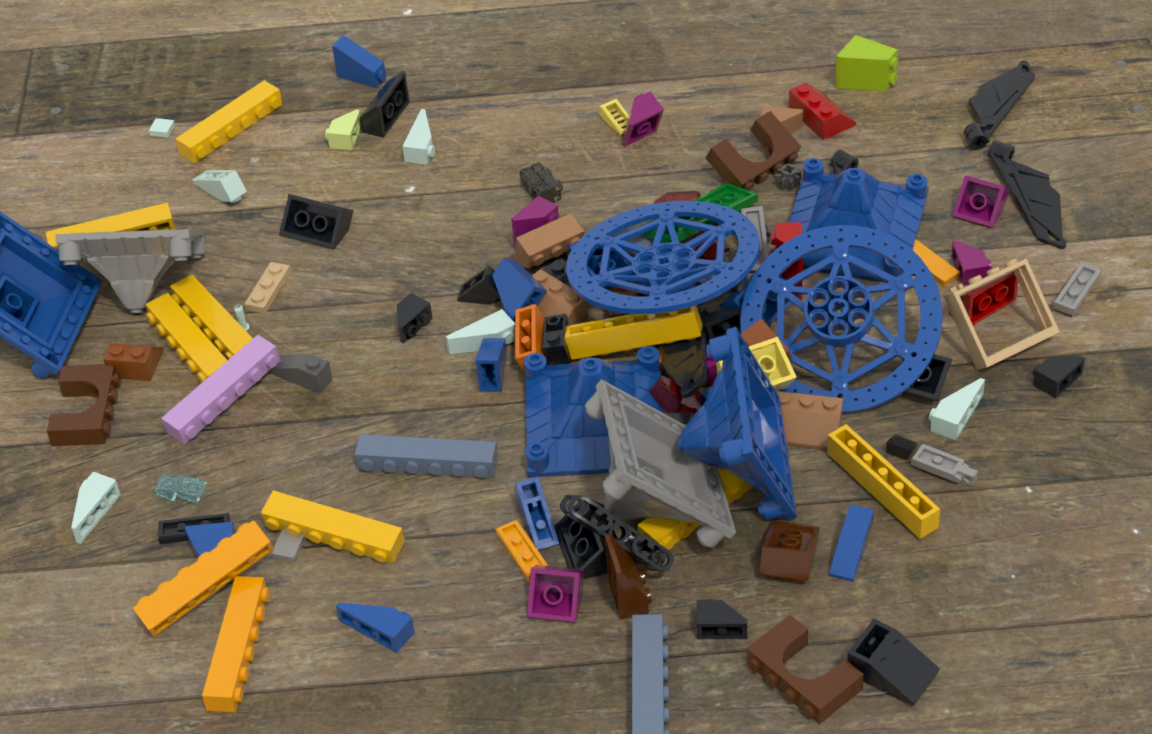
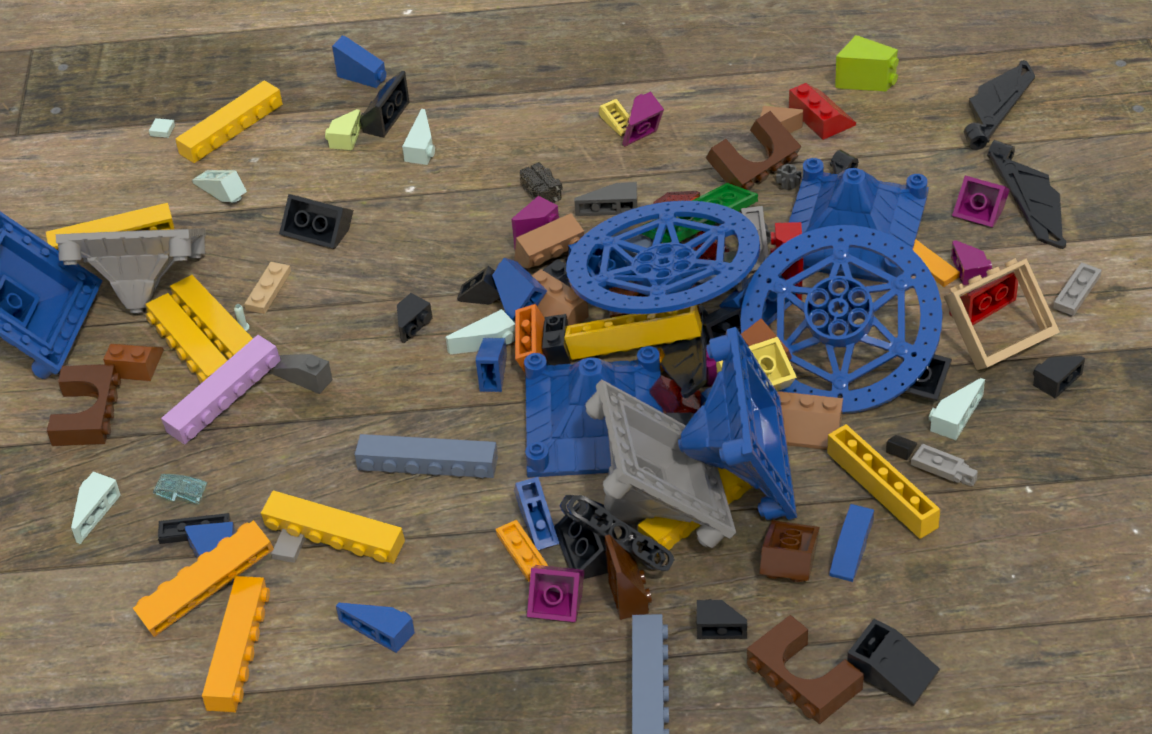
none -> dark grey slope [574,182,638,216]

